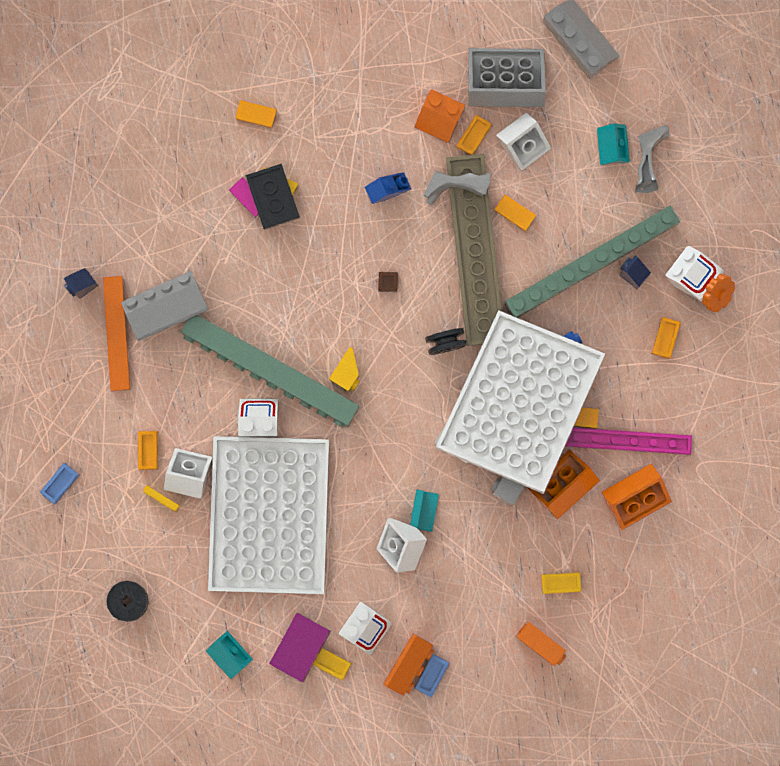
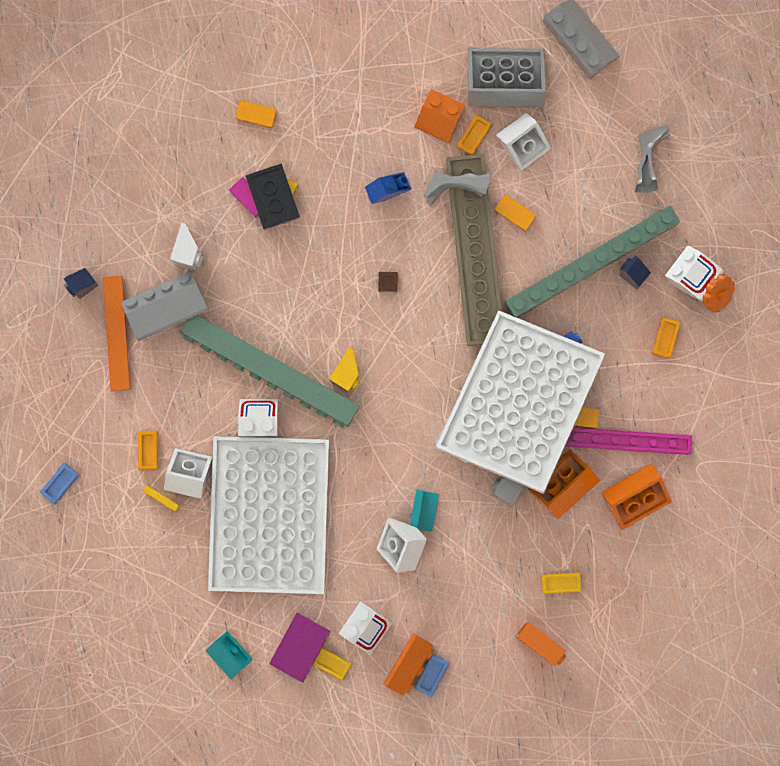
black wheel [106,581,149,622] -> none
black wheel [425,328,468,355] -> none
teal panel [597,123,630,165] -> none
none -> white slope [170,223,203,271]

